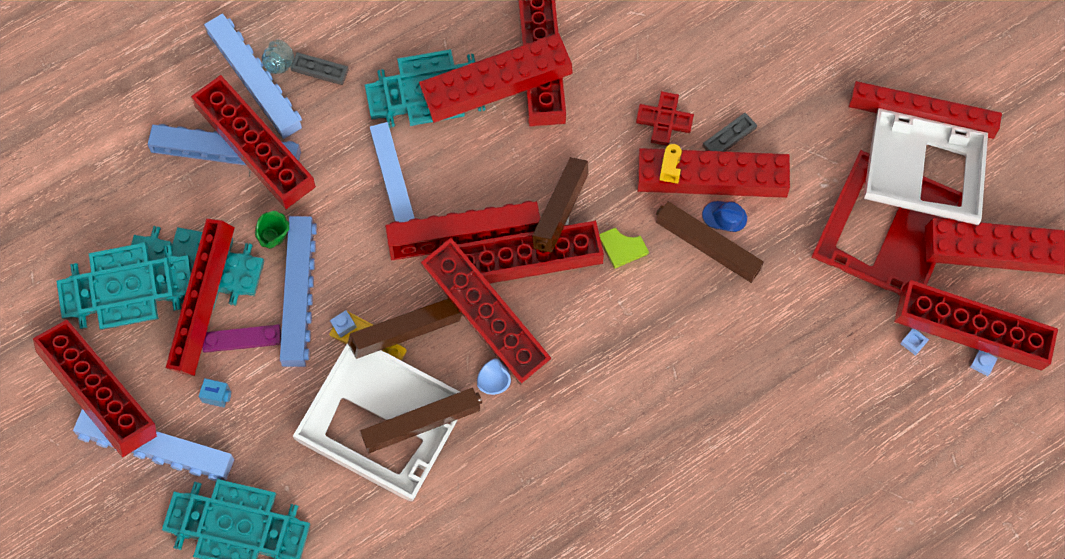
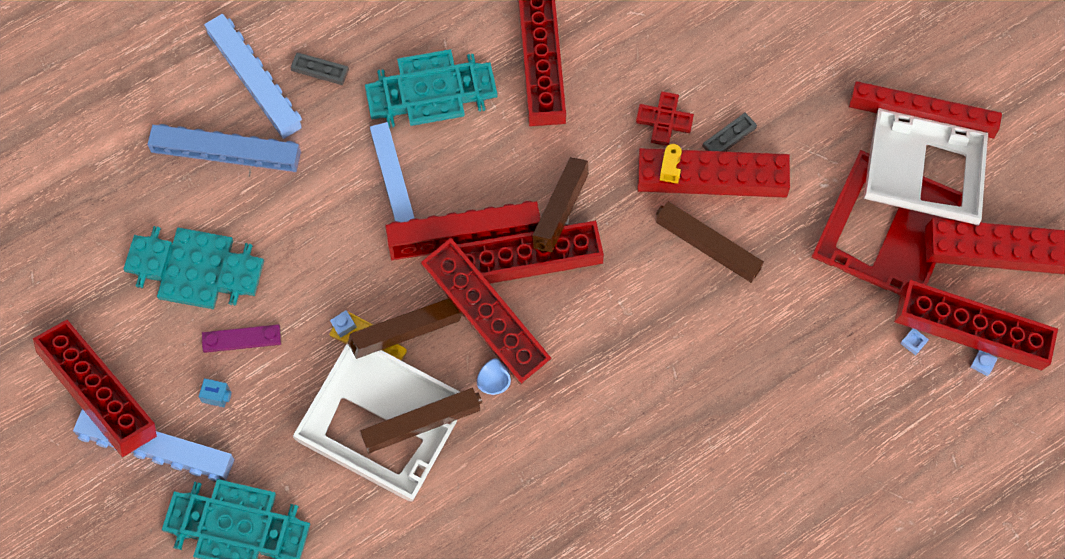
teal piece [56,243,192,330] -> none
red brick [165,218,235,376] -> none
red brick [191,75,316,209] -> none
green hair [255,211,289,249] -> none
clear light blue helmet [262,39,294,74] -> none
medium blue brick [280,216,317,367] -> none
red brick [419,33,573,123] -> none
lime tile [599,228,649,269] -> none
blue piece [702,201,747,232] -> none

